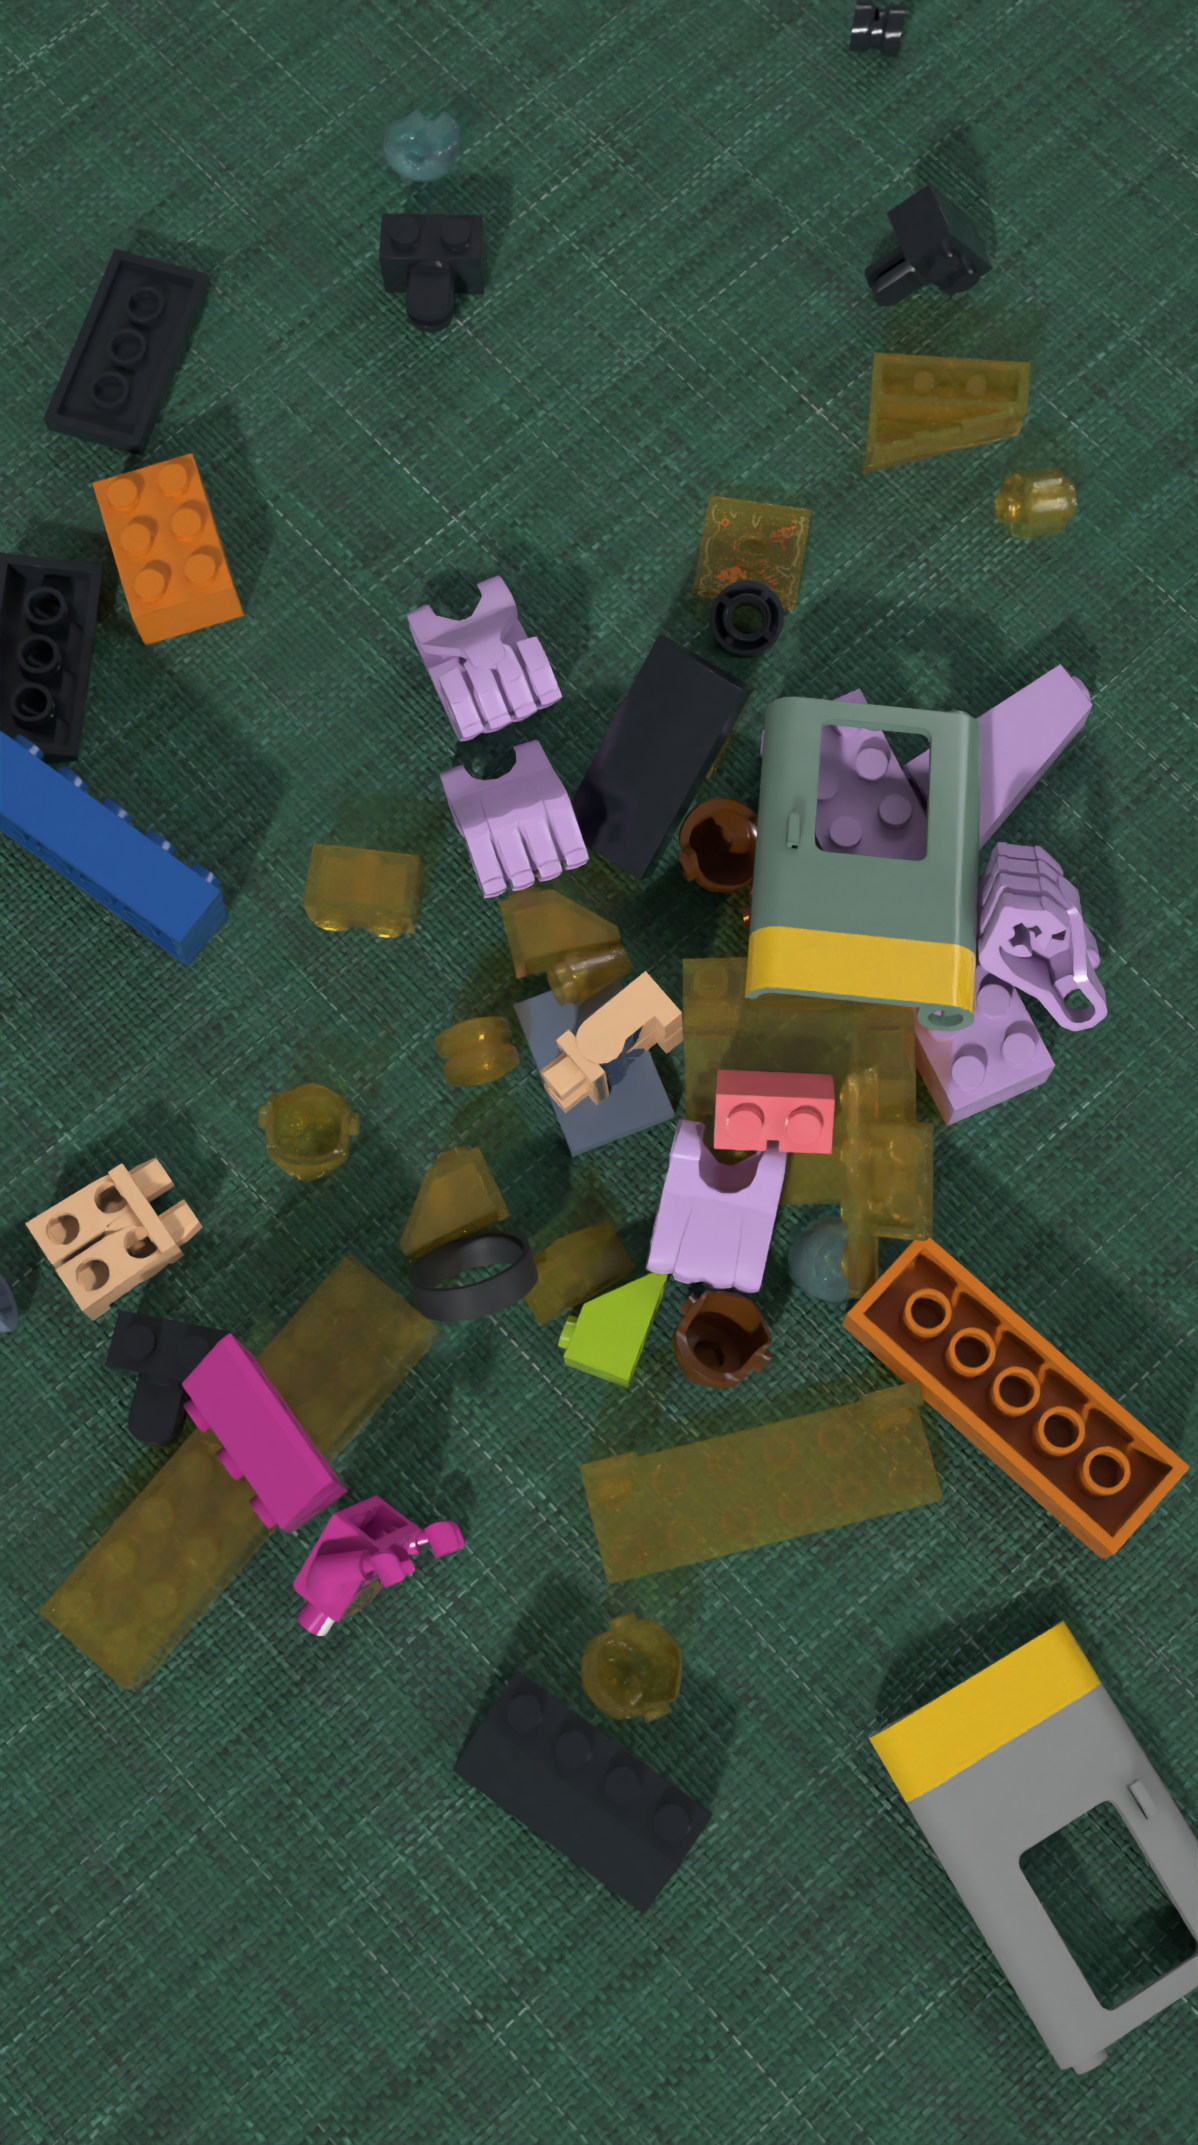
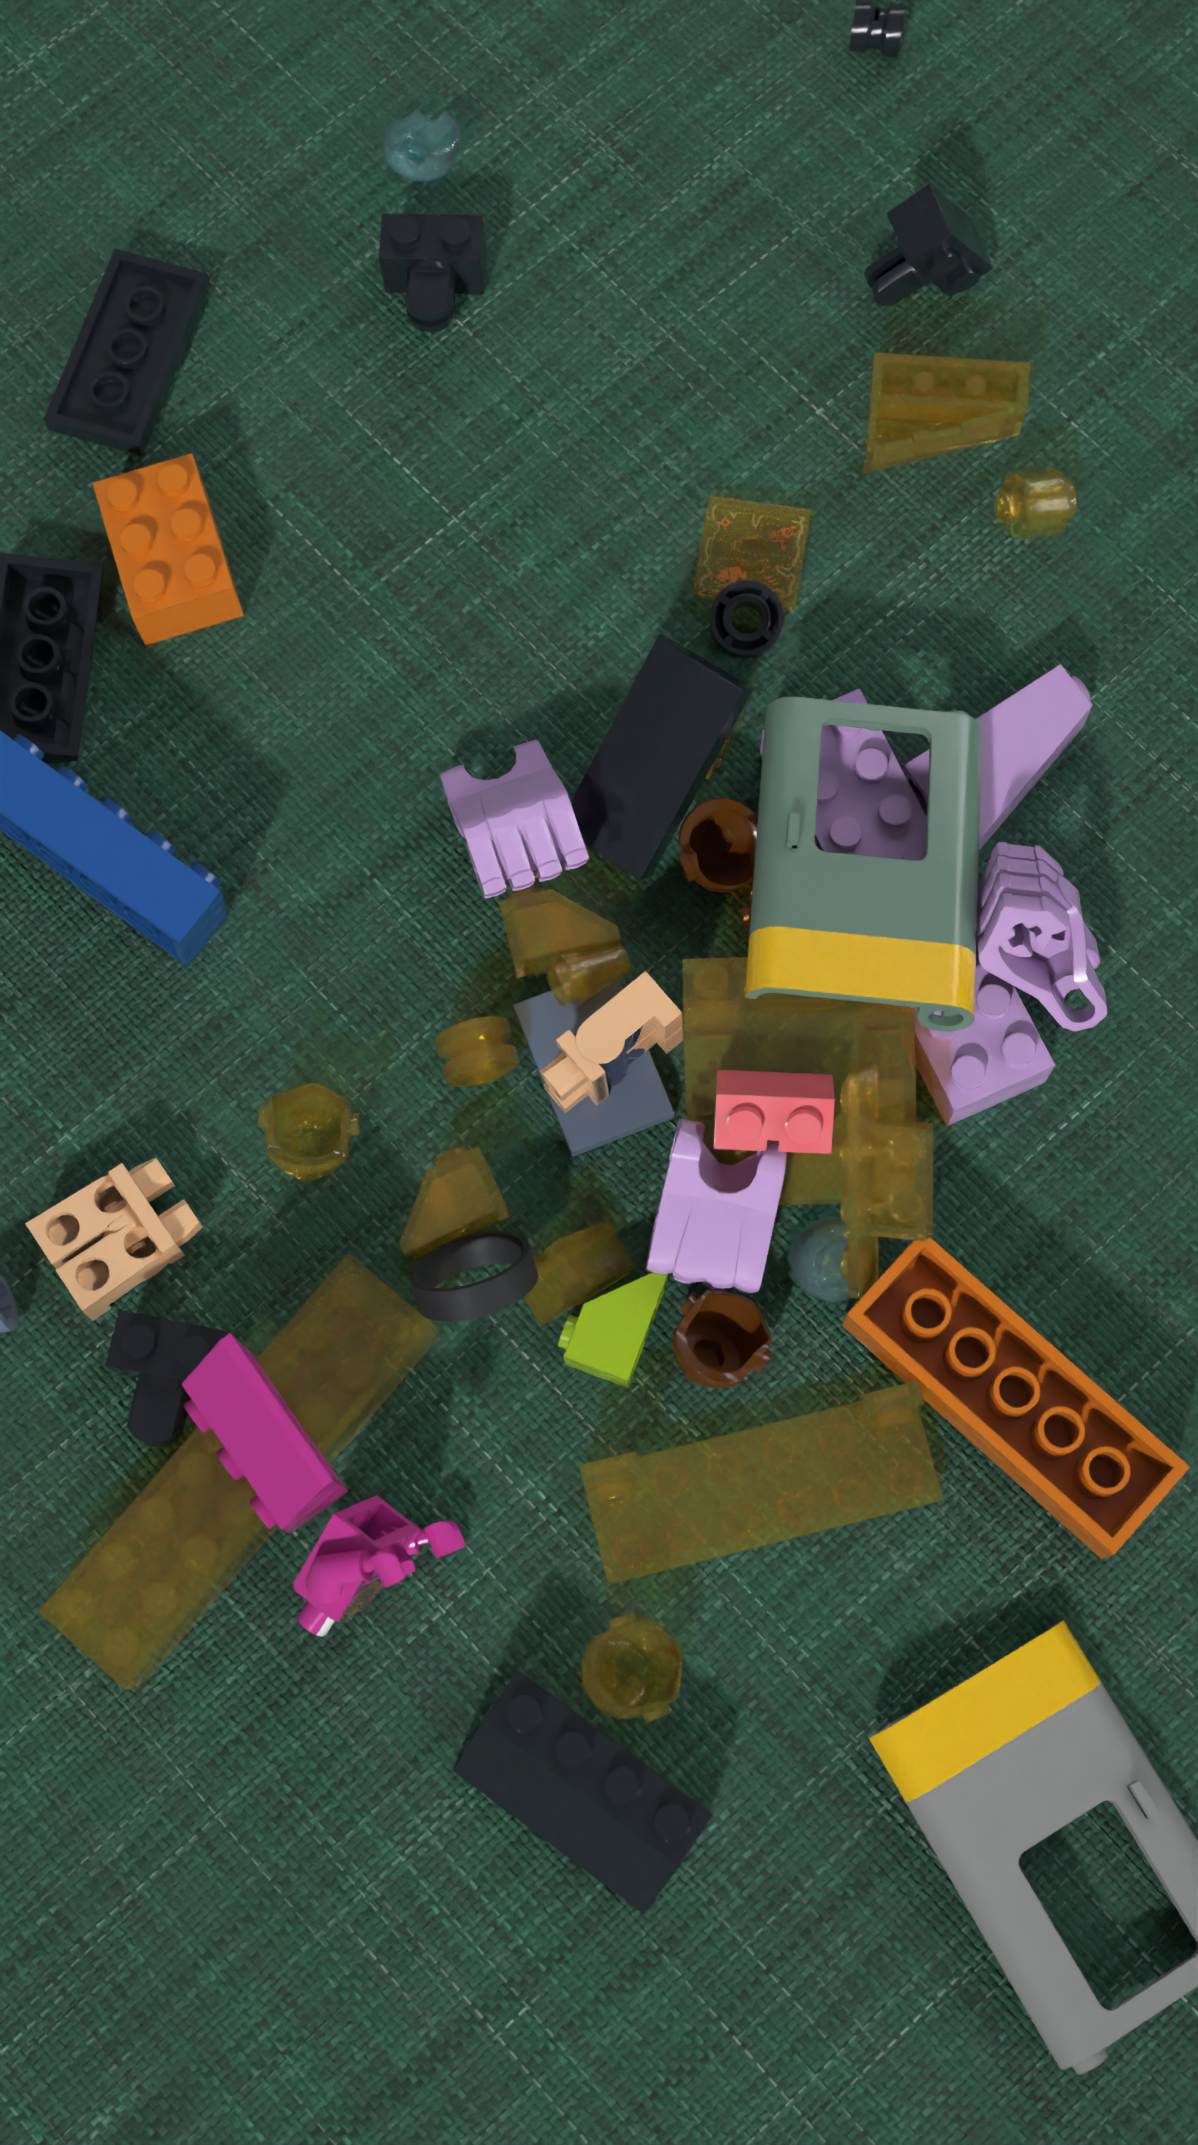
clear yellow brick [303,843,425,938] -> none
lavender piece [406,575,562,742] -> none

